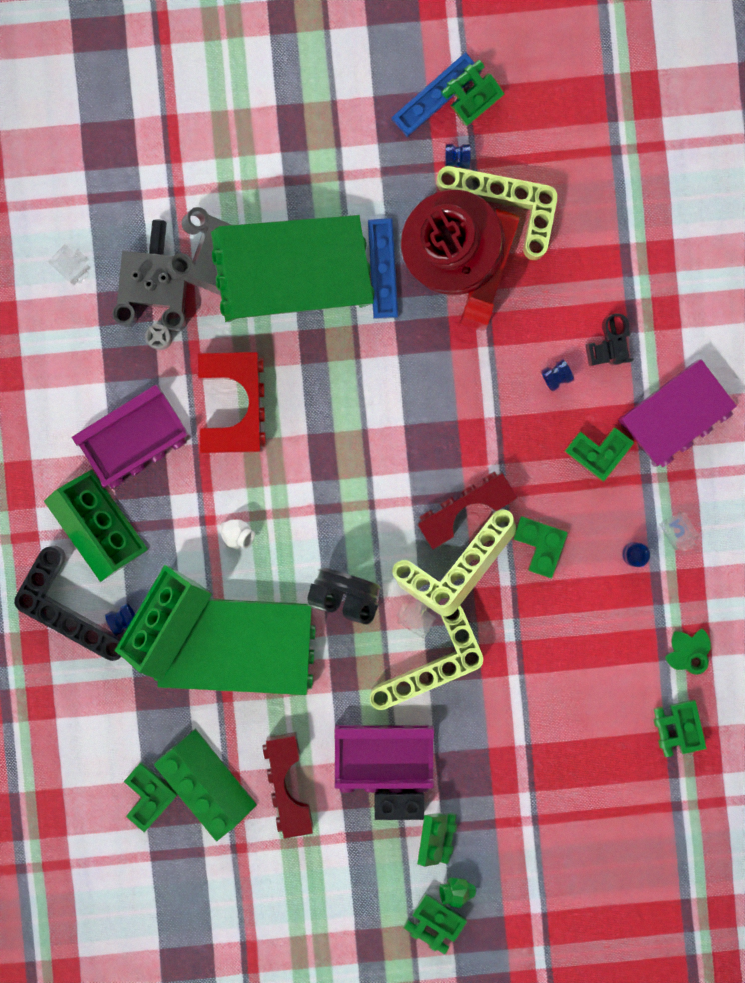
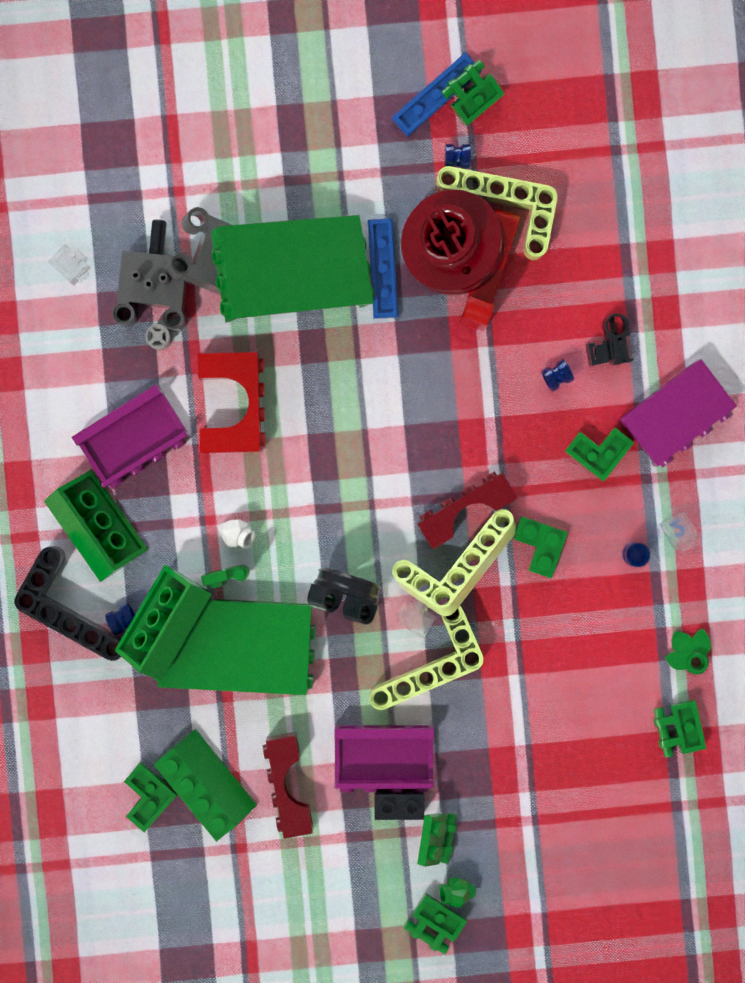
none -> green plate [201,565,250,589]

